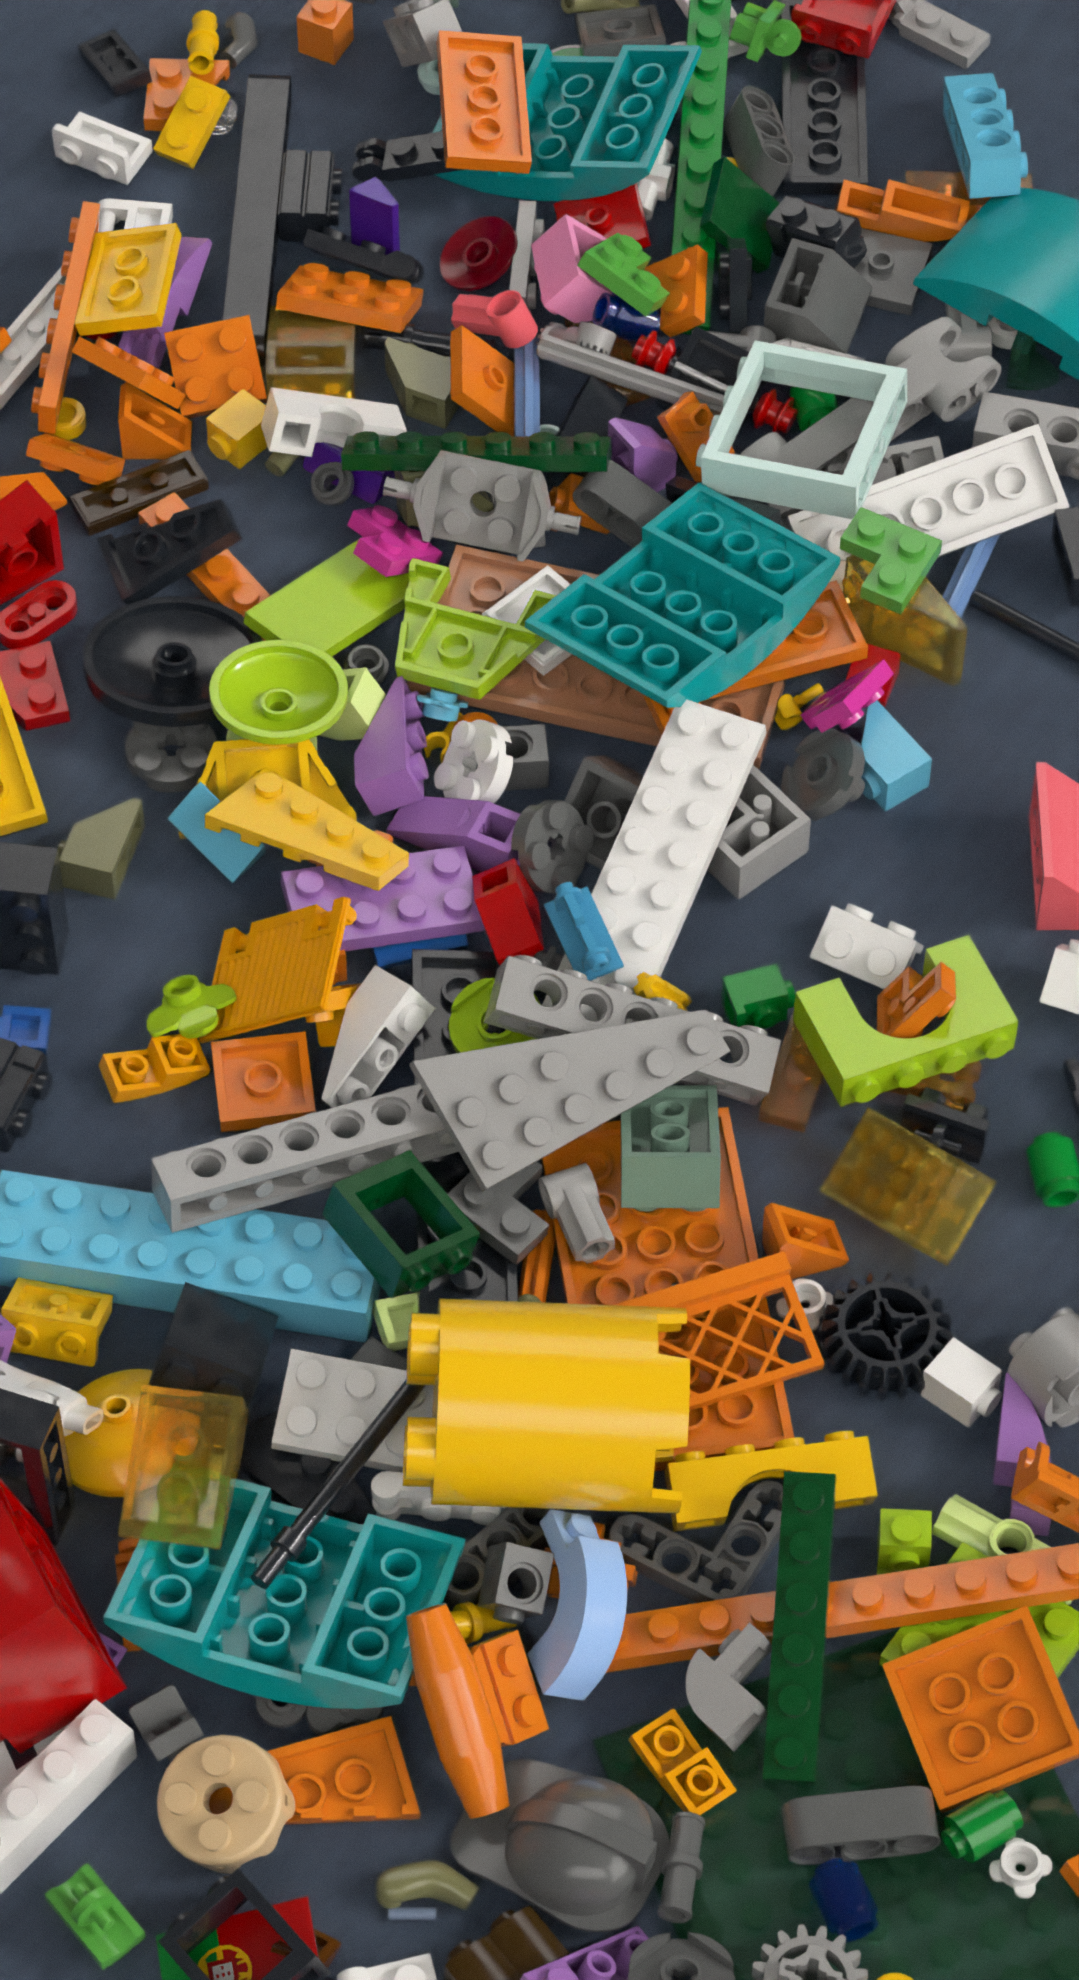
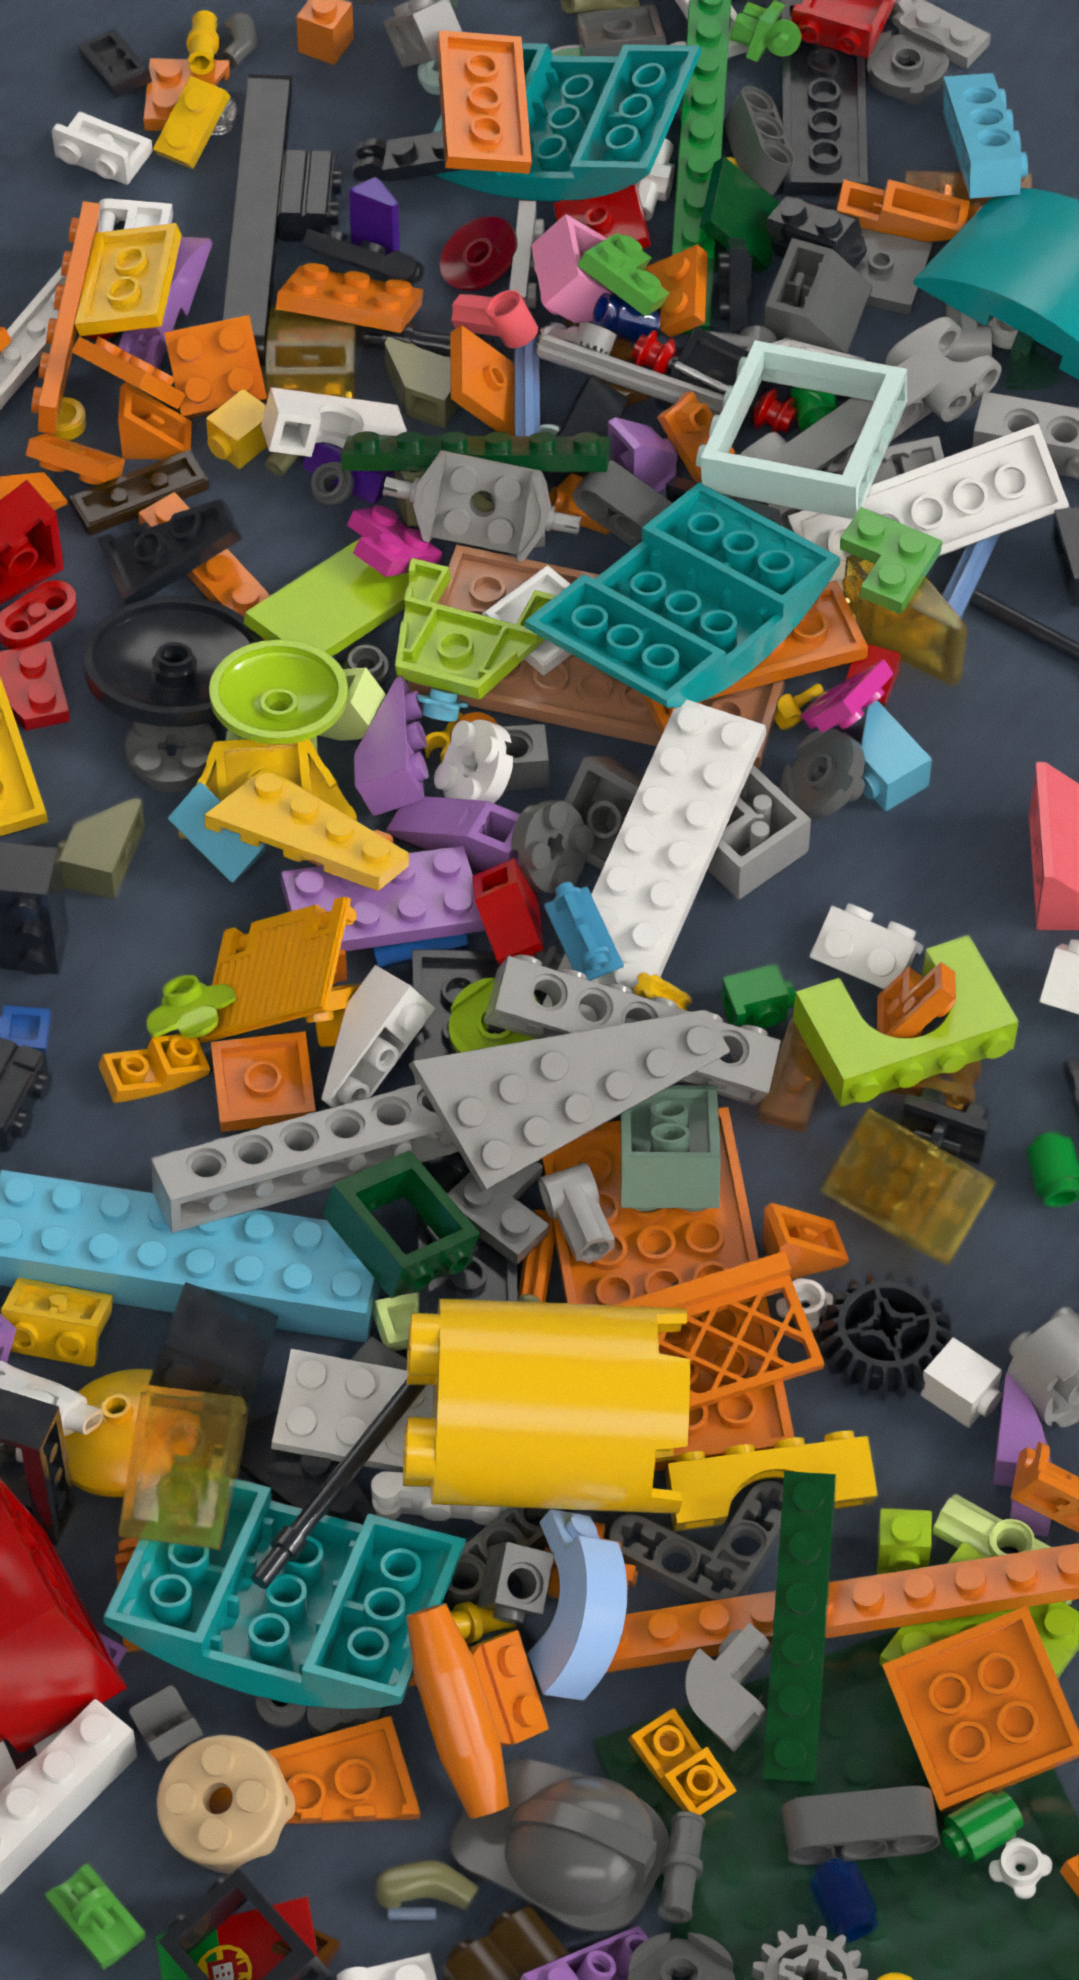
none -> dark grey plate [866,28,949,105]

